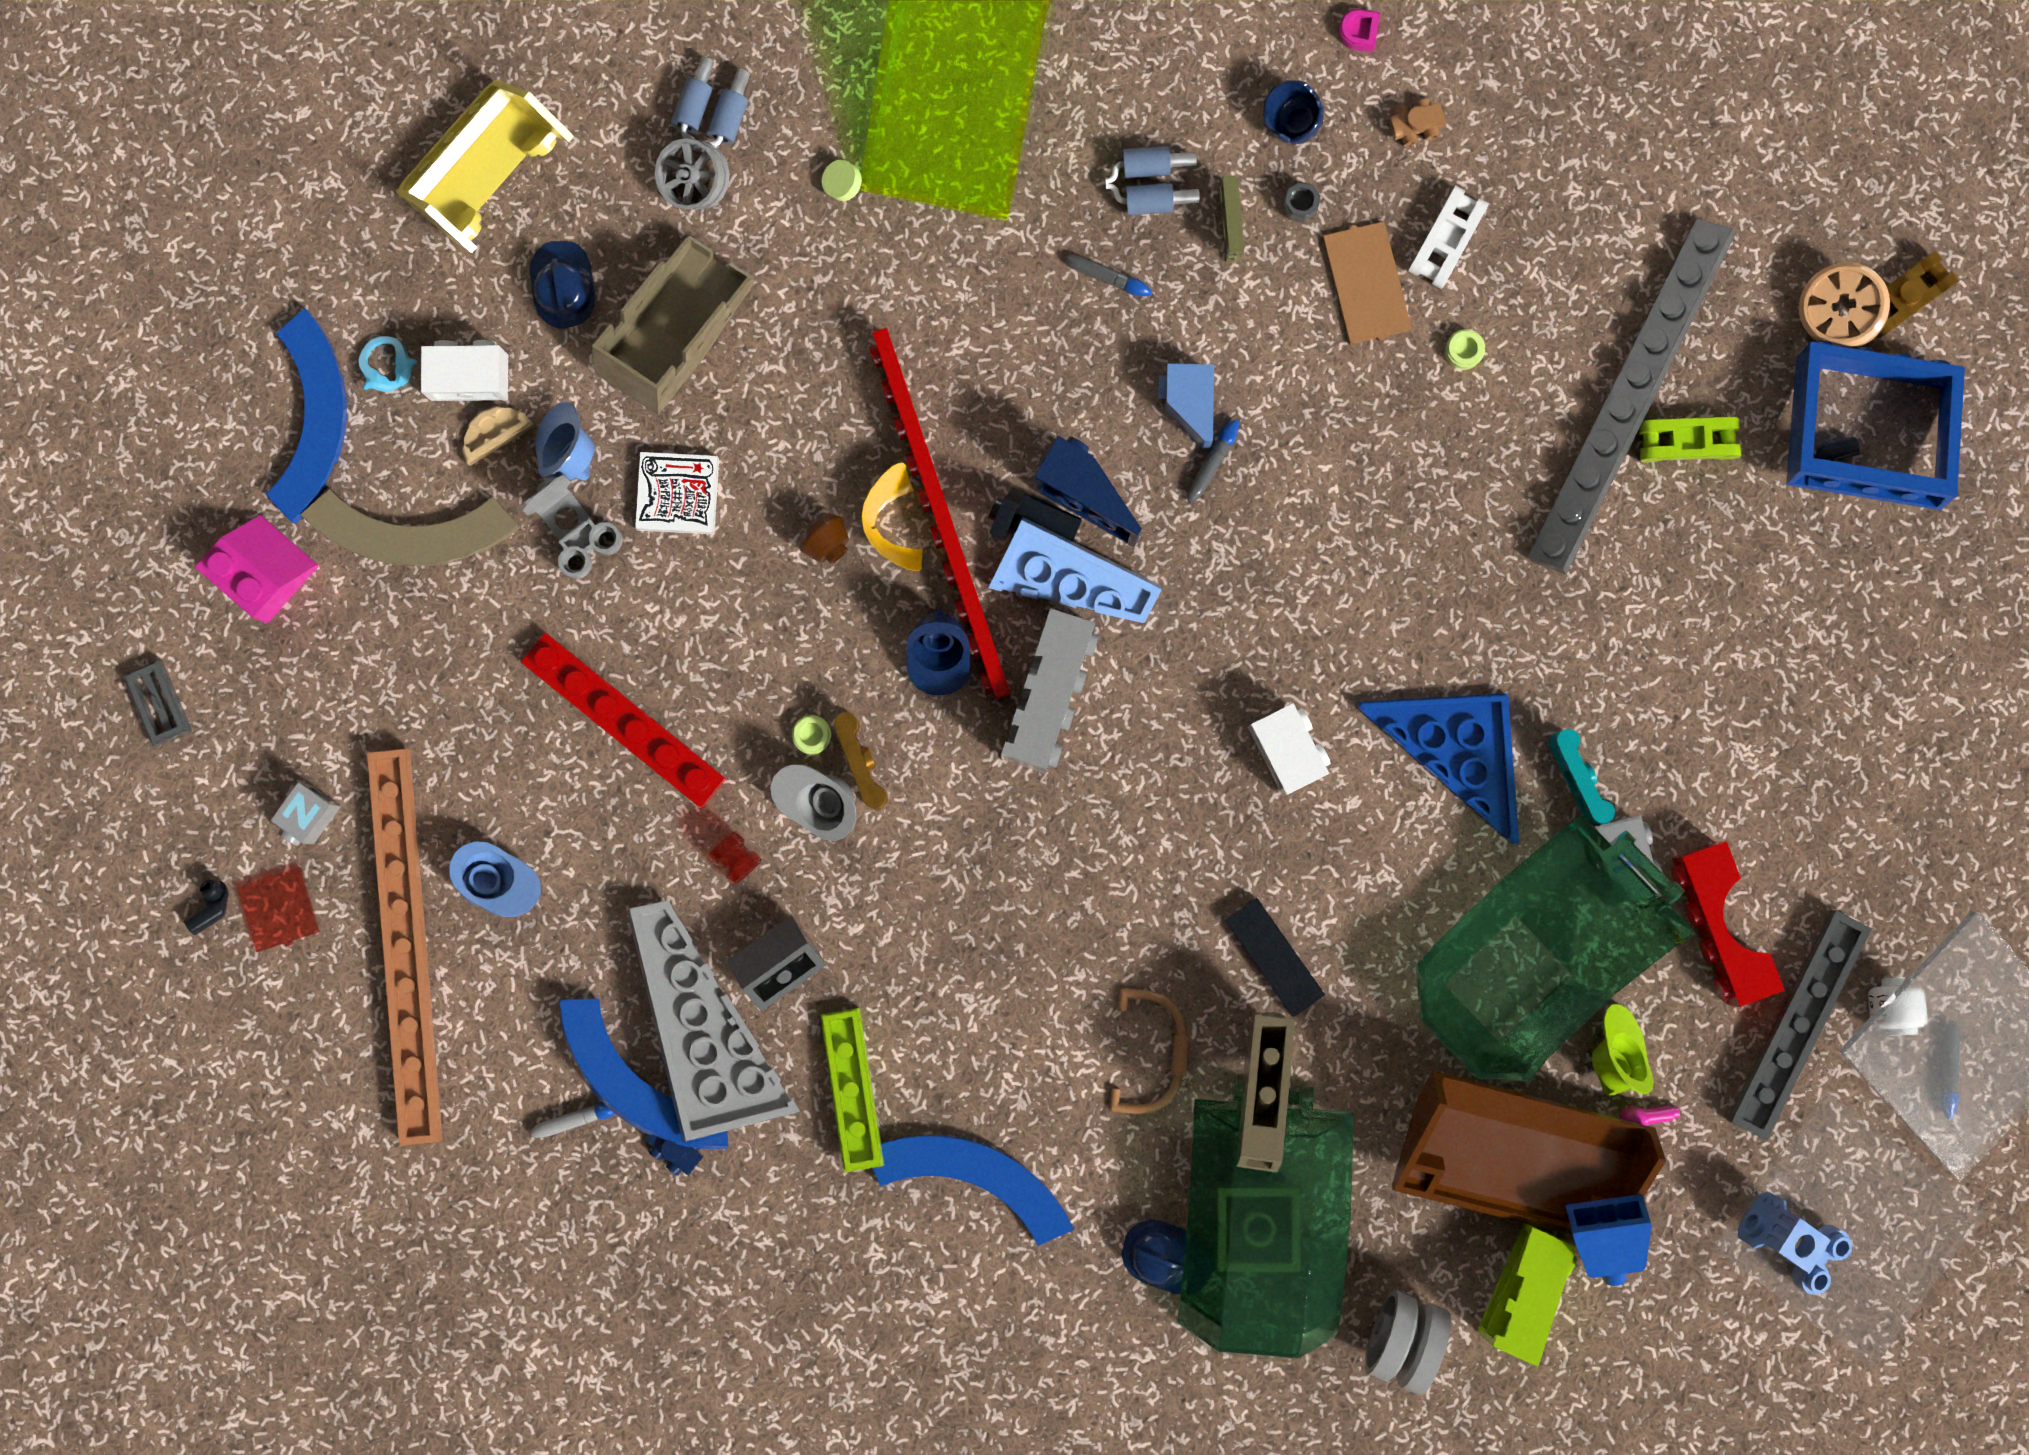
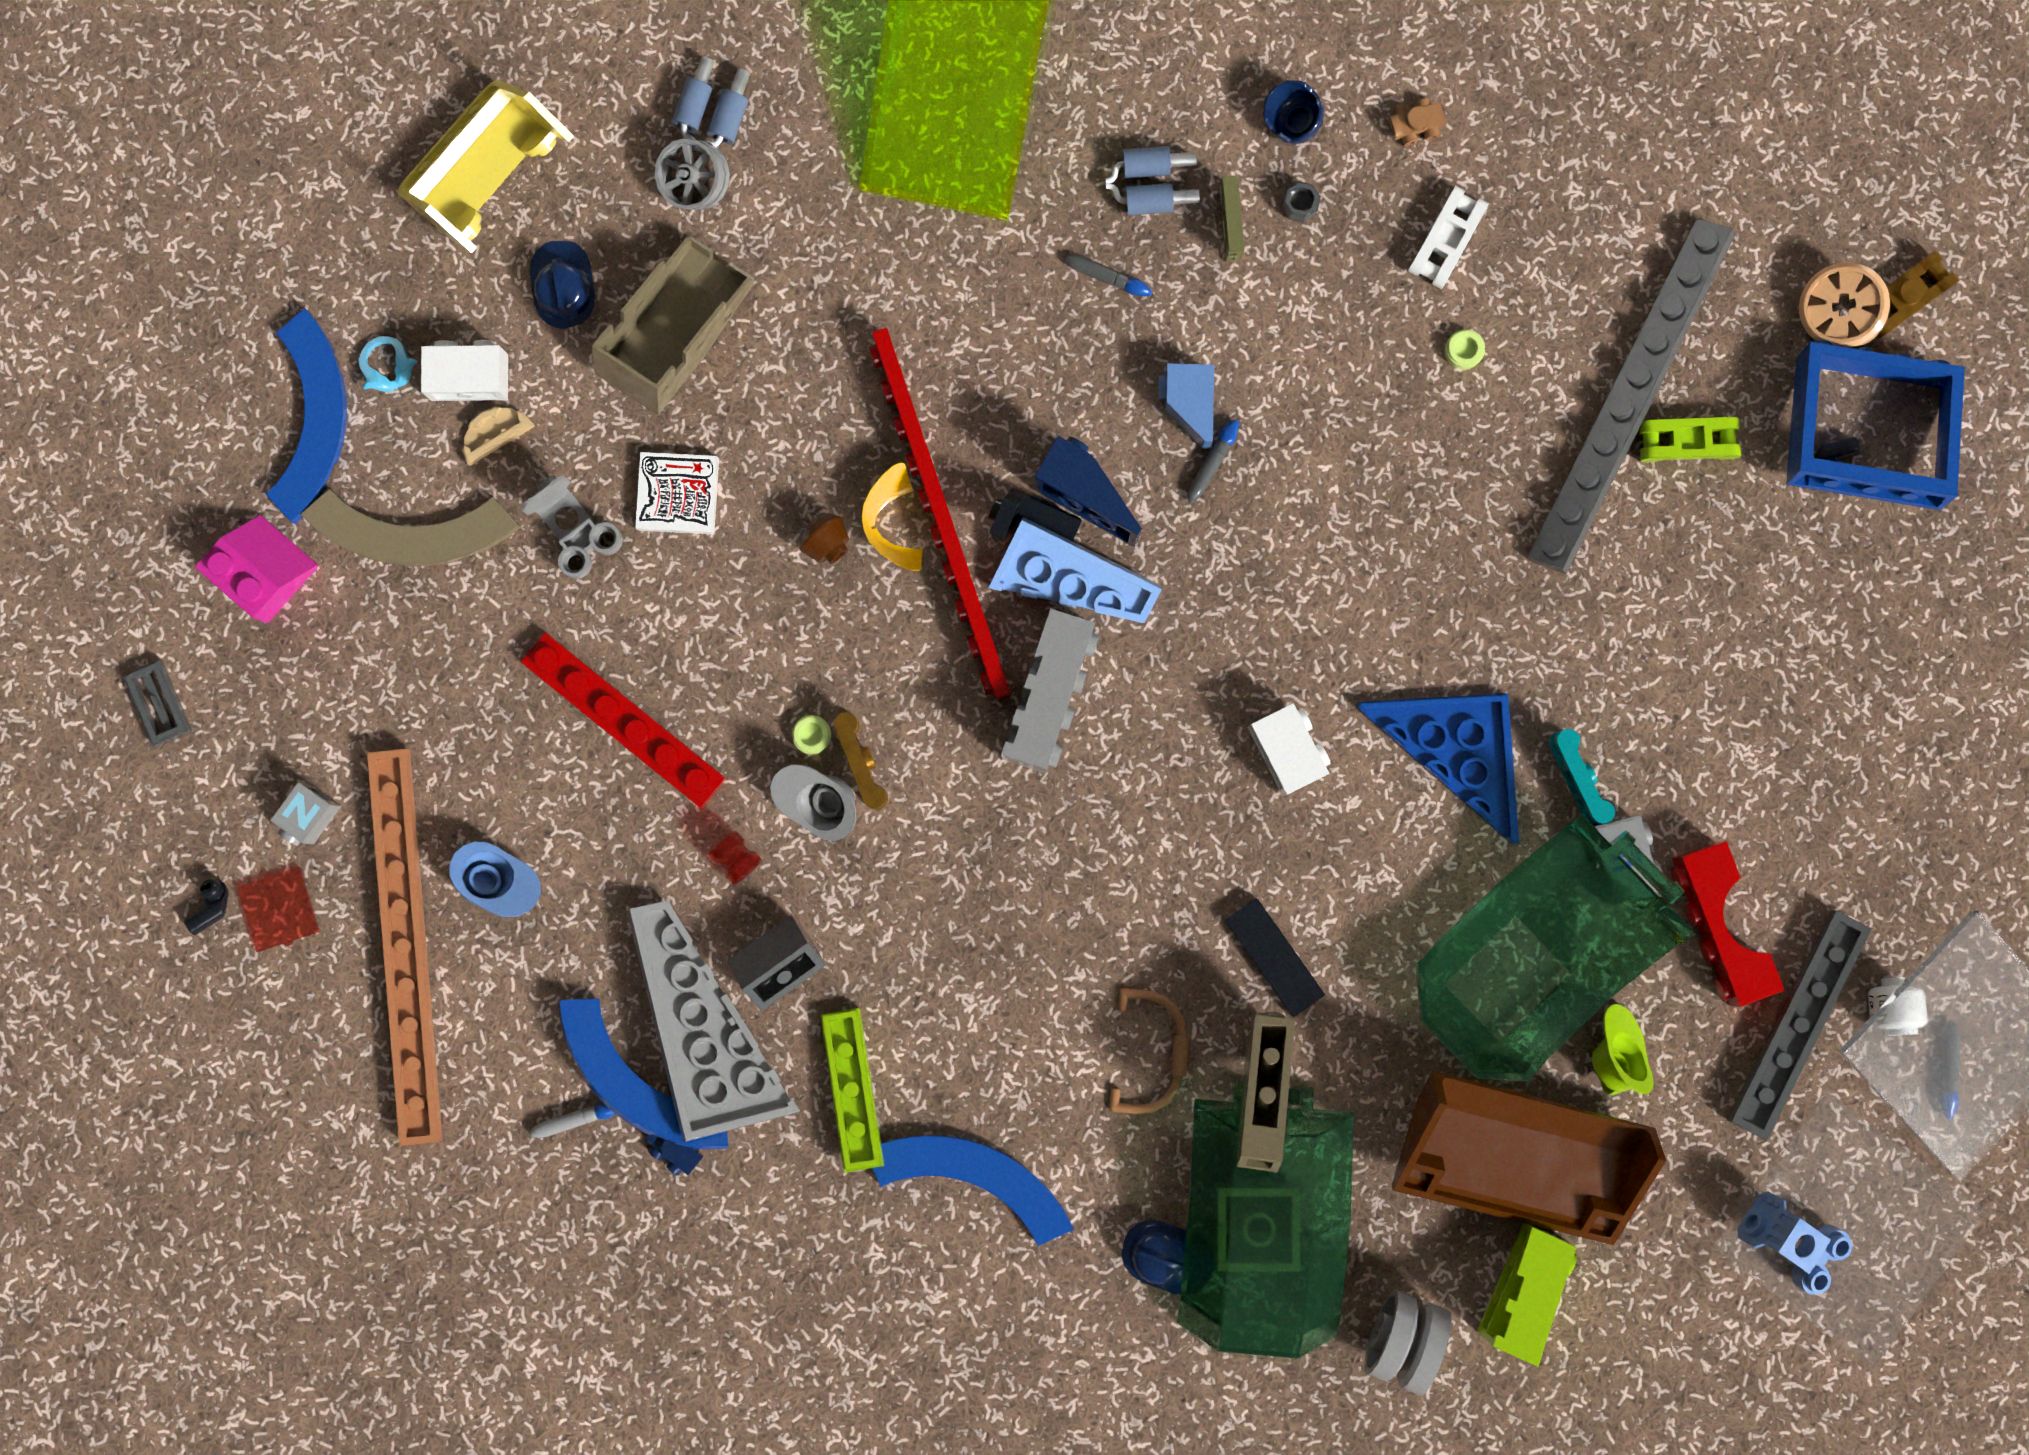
medium blue piece [535,401,595,481] -> none
yellowish green tile [822,160,862,201] -> none
dark blue piece [906,608,970,695] -> none
medium nougat piece [1322,221,1412,345] -> none
dark pink tile [1338,9,1380,53] -> none
blue torso [1565,1194,1652,1286] -> none
dark pink piece [1619,1105,1680,1126] -> none

